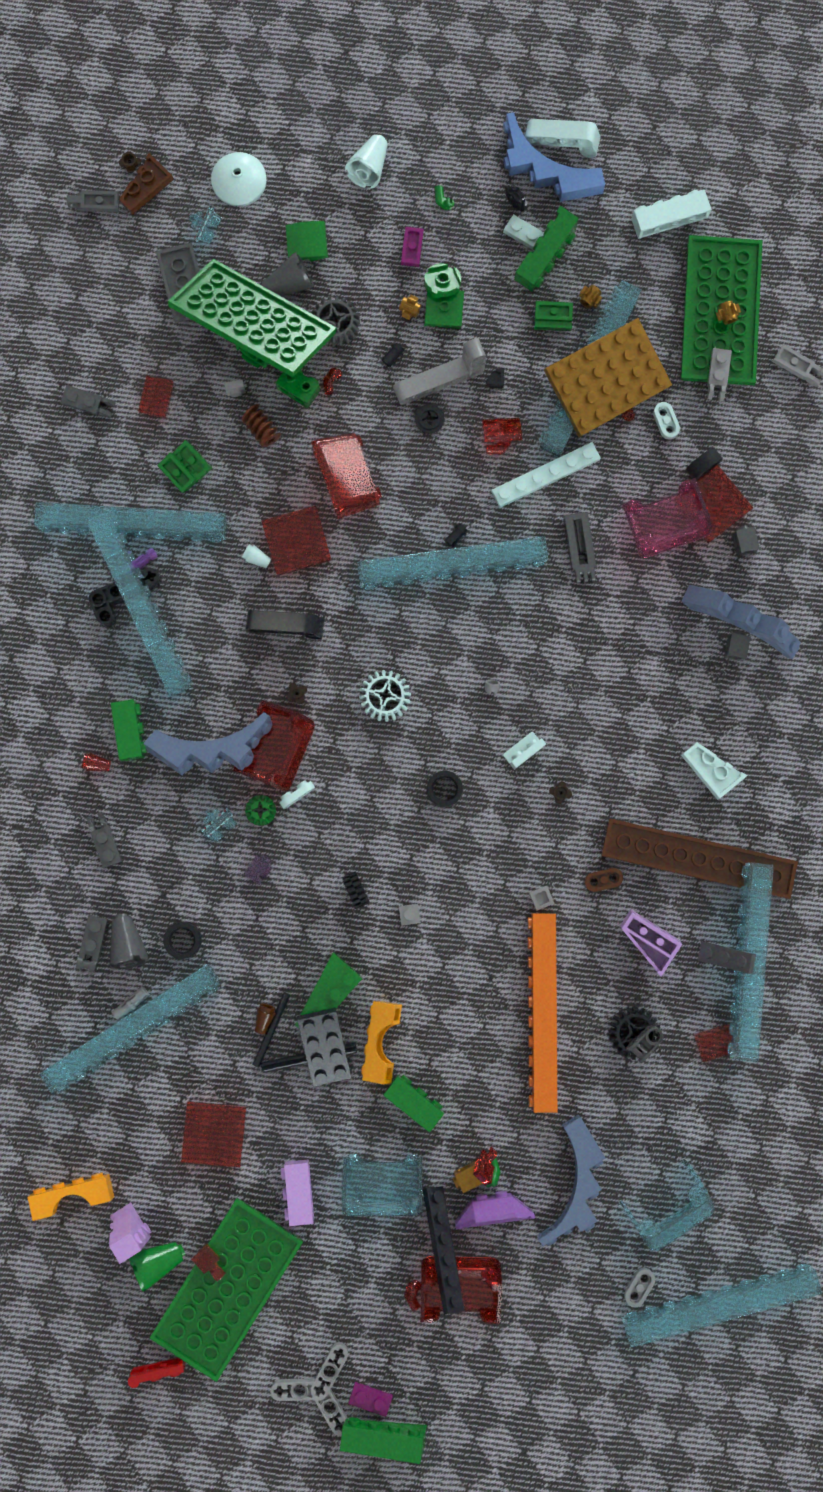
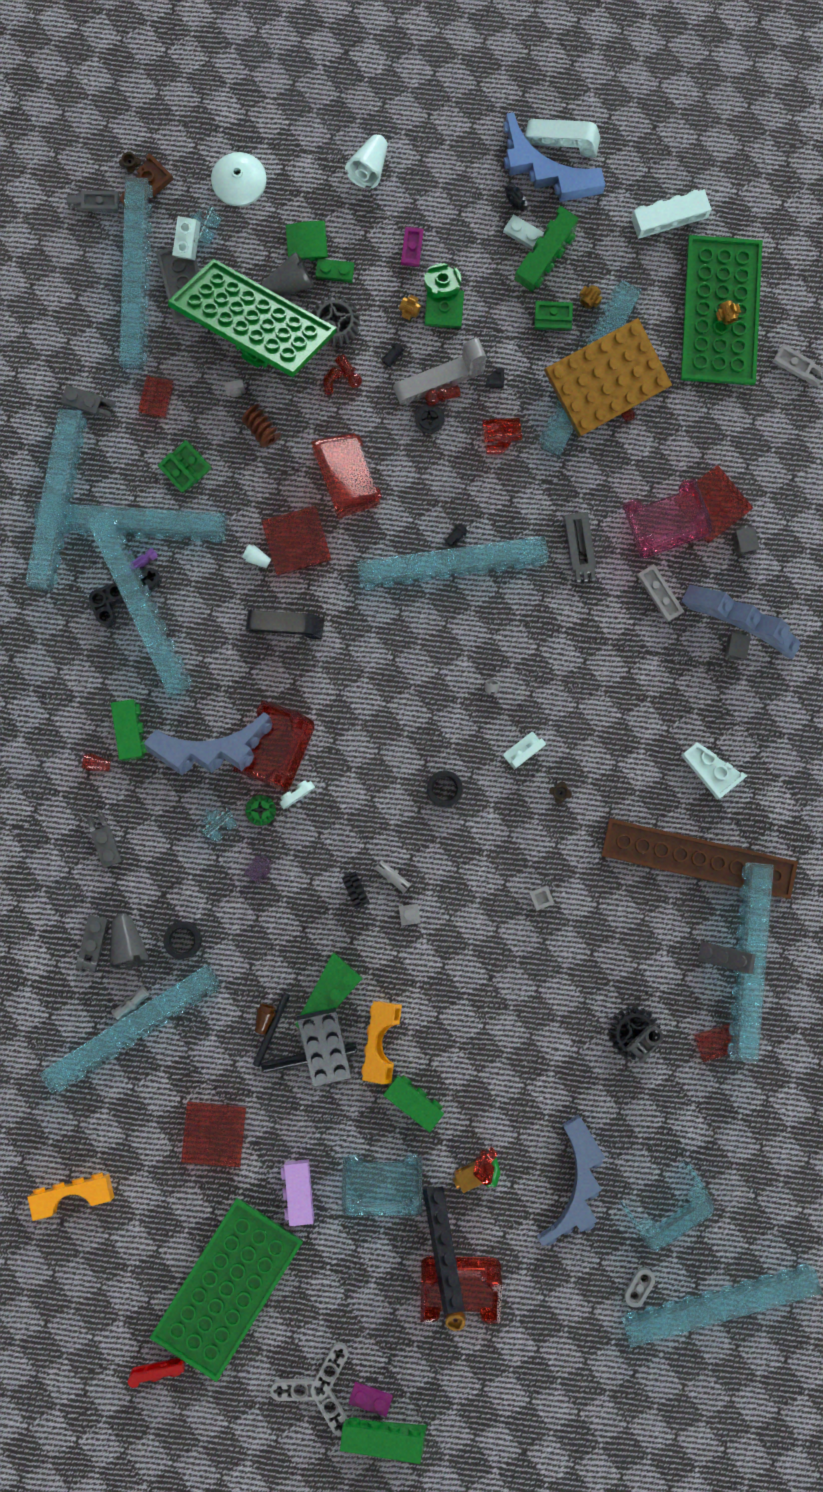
lavender wedge [109,1202,151,1264] -> none
green cone [129,1242,186,1292] -> none
clear red plate [191,1244,225,1282] -> none
green brick [276,370,320,409] -> none
dark brown plate [286,683,308,704] -> none
light aqua gear [359,670,411,722] -> none
clear red arm [404,1280,421,1312] -> none
green arm [434,185,454,210] -> none
medium lavender wedge [455,1191,535,1229] -> none
light aqua plate [491,442,601,508] -> none
orange brick [527,913,558,1113] -> none
reddish brown plate [584,868,623,892] -> none
lavender wedge [620,909,682,977] -> none
light aqua plate [653,402,680,440] -> none
black tyre [686,447,723,481] -> none
light grey hinge [707,348,732,402] -> none
none -> clear light blue brick [25,408,87,591]
none -> clear light blue brick [119,177,153,369]
none -> light aqua brick [172,216,201,261]
none -> green plate [316,258,355,283]
none -> clear red pin [335,354,362,388]
none -> light grey pin [374,860,411,894]
none -> clear red pin [425,385,461,405]
none -> pearl gold tile [445,1311,466,1331]
none -> light grey plate [637,564,684,623]

